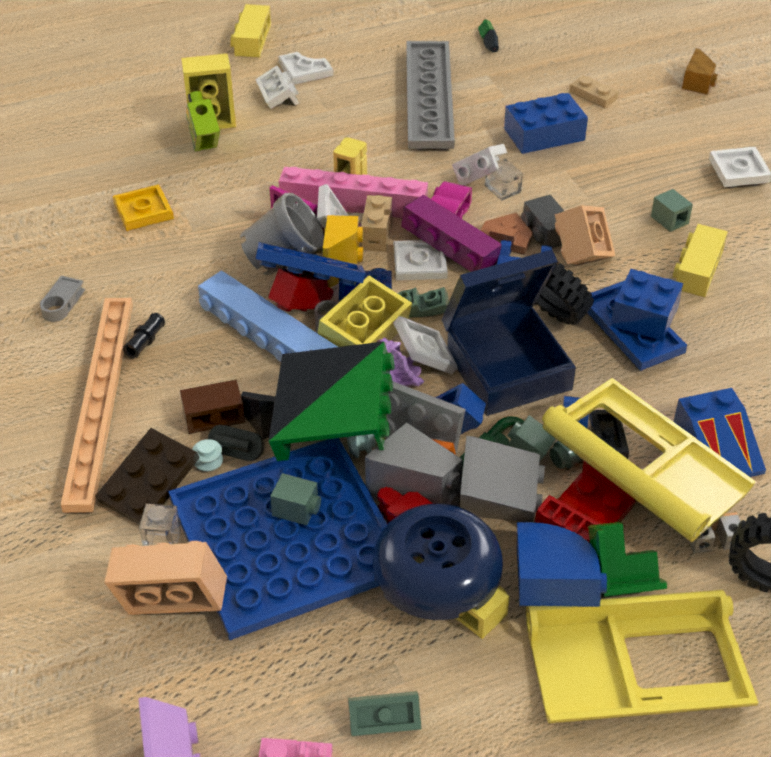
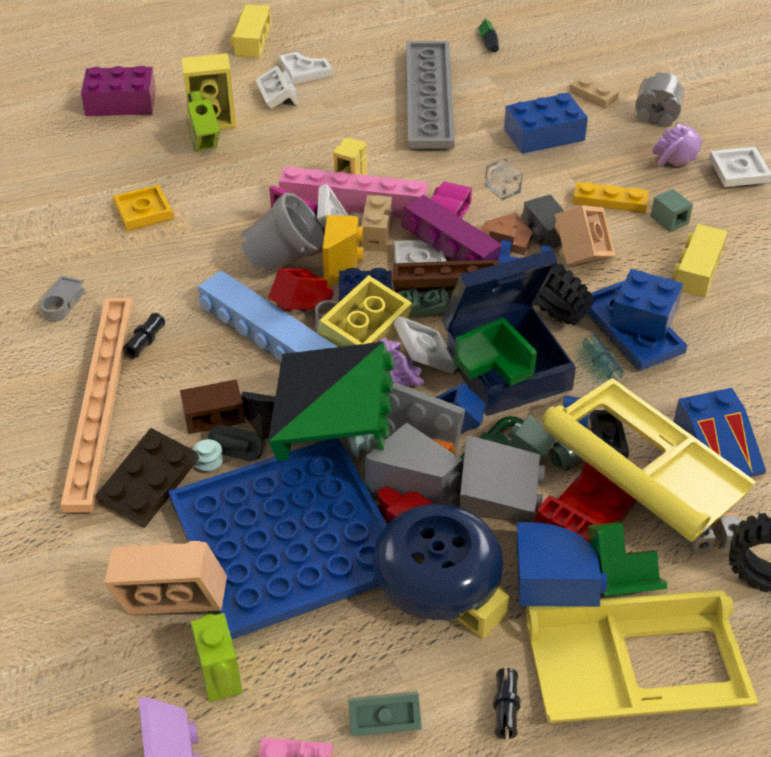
clear brick [139,504,181,546] -> none
blue plate [255,242,365,286] -> none
sand green brick [270,473,321,525] -> none
white bracket [452,144,507,186] -> none
pearl gold slope [682,48,718,95] -> none
none -> magenta brick [81,65,156,116]
none -> lime torso [191,613,243,702]
none -> reddish brown fence [392,260,499,292]
none -> green panel [454,317,537,387]
none -> black pin [493,668,521,739]
none -> yellow plate [573,182,649,213]
none -> clear light blue pin [582,334,624,381]
none -> light grey brick [635,72,685,128]
none -> lavender hair [651,124,703,167]

